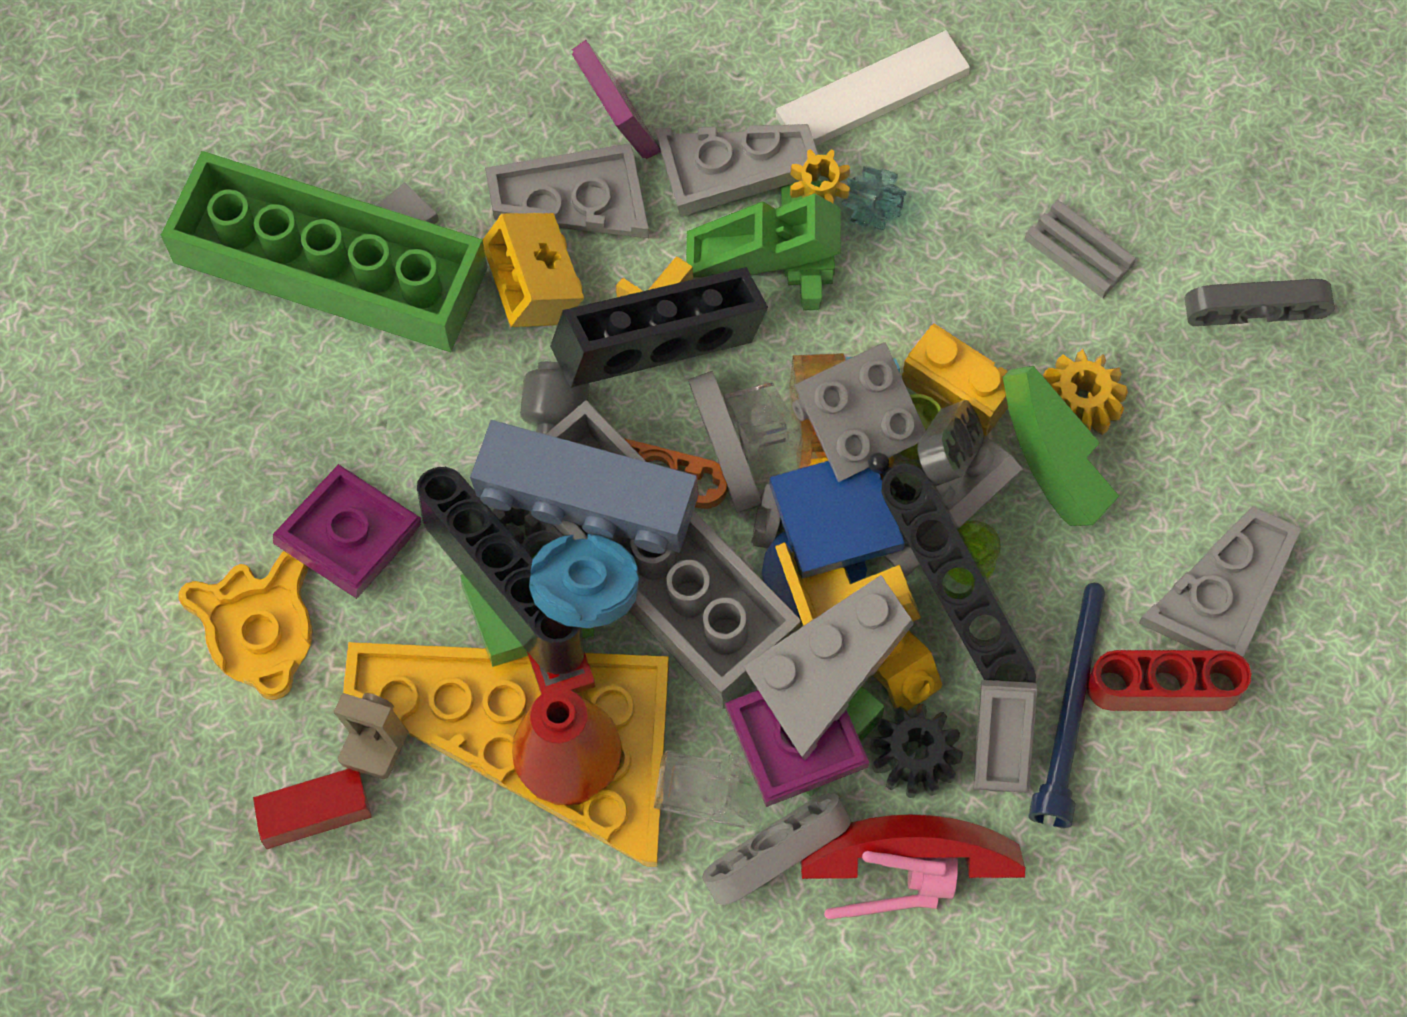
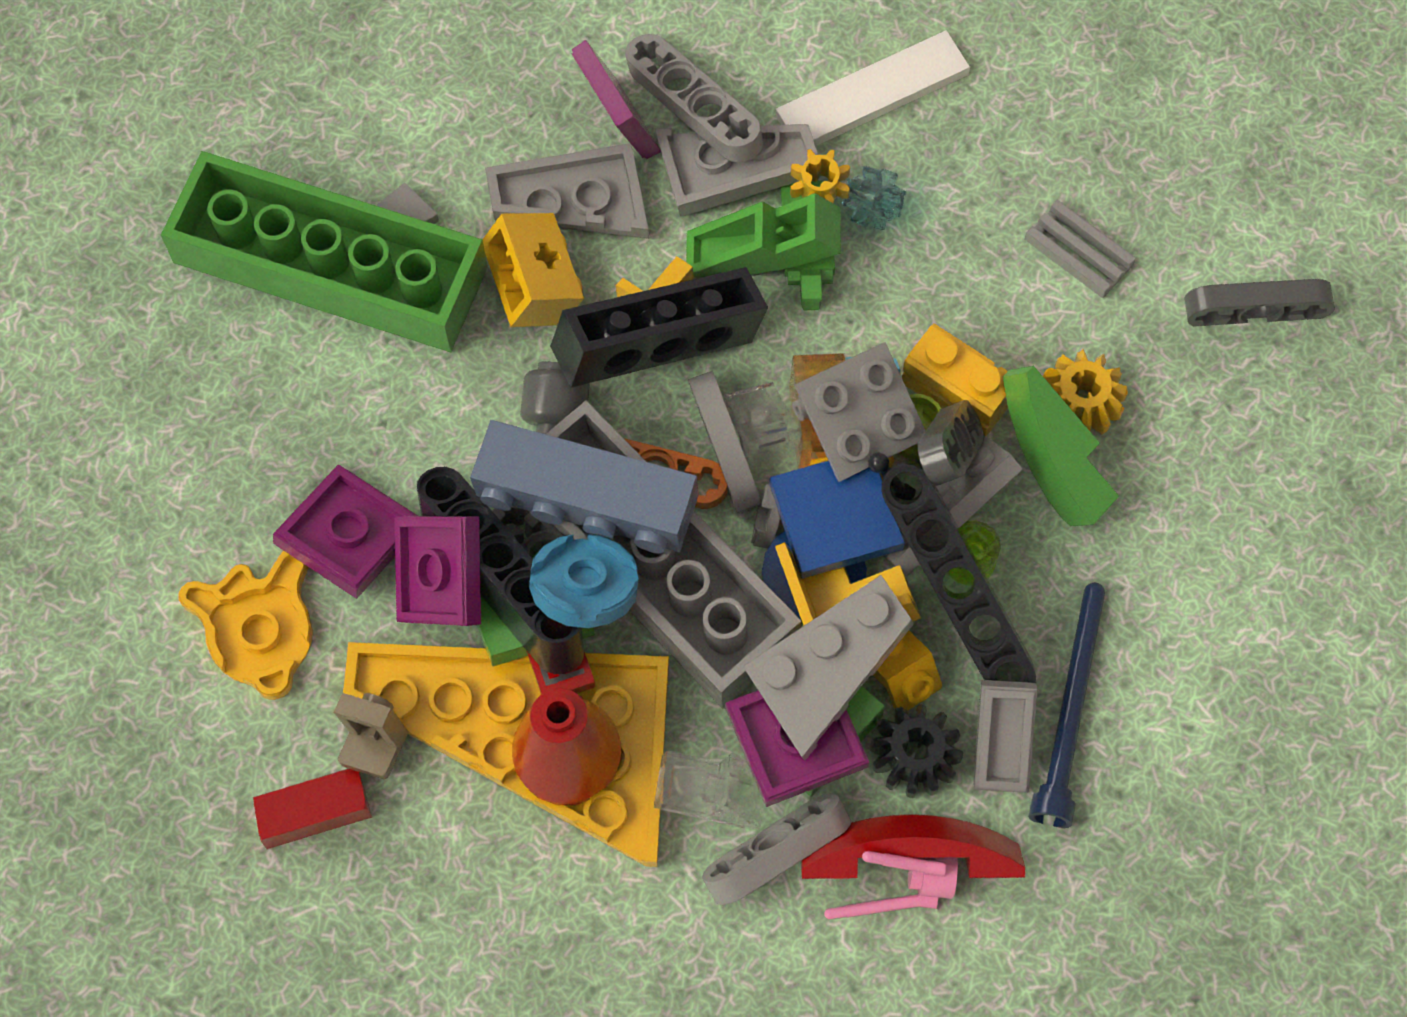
red beam [1087,650,1252,711] -> none
light grey wing [1139,506,1302,657] -> none
none -> magenta tile [395,516,481,626]
none -> light grey beam [625,34,764,163]

